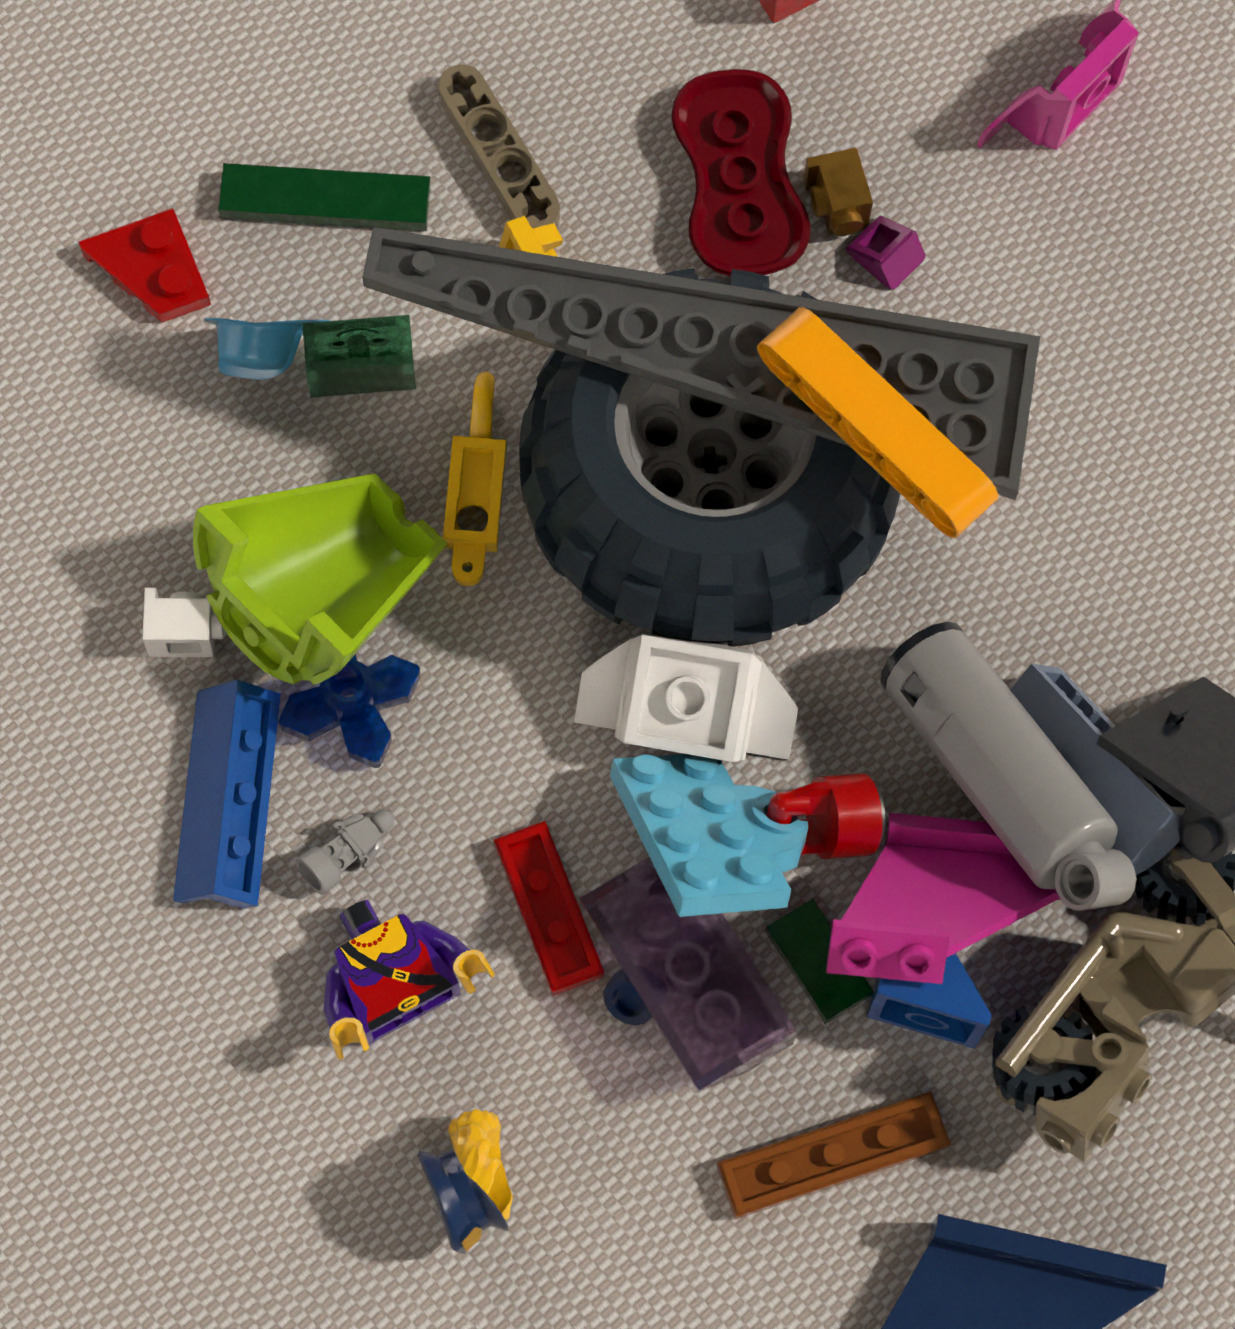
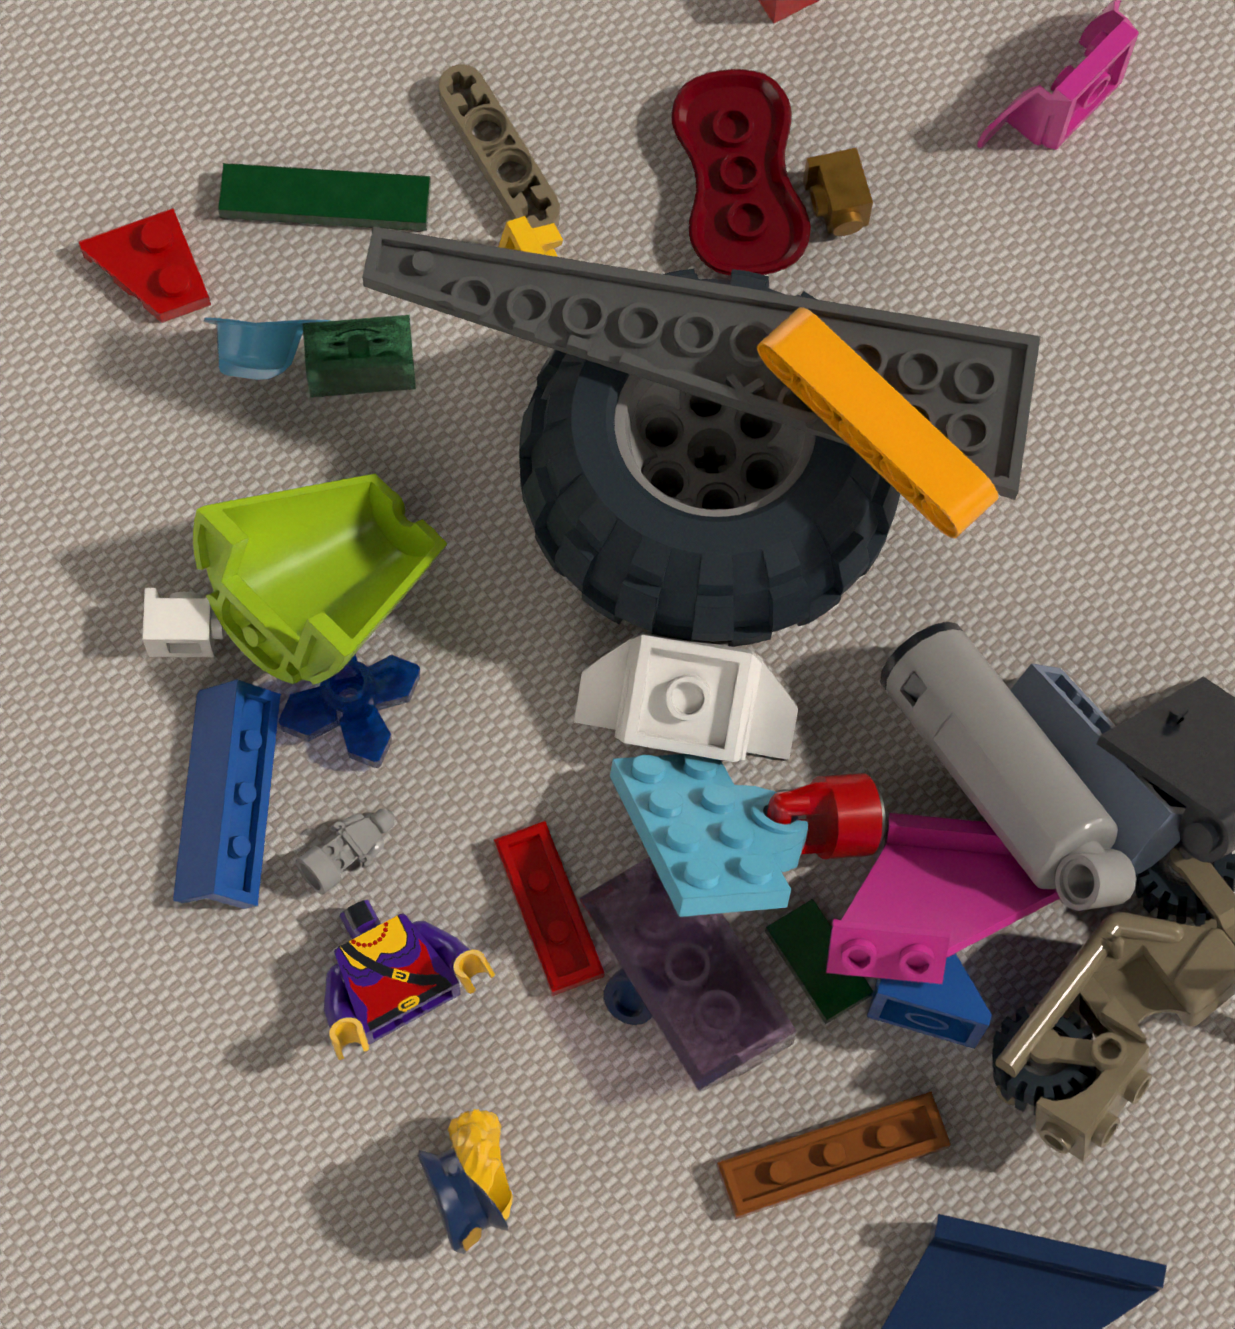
yellow piece [443,371,507,587] -> none
magenta slope [845,215,925,290] -> none

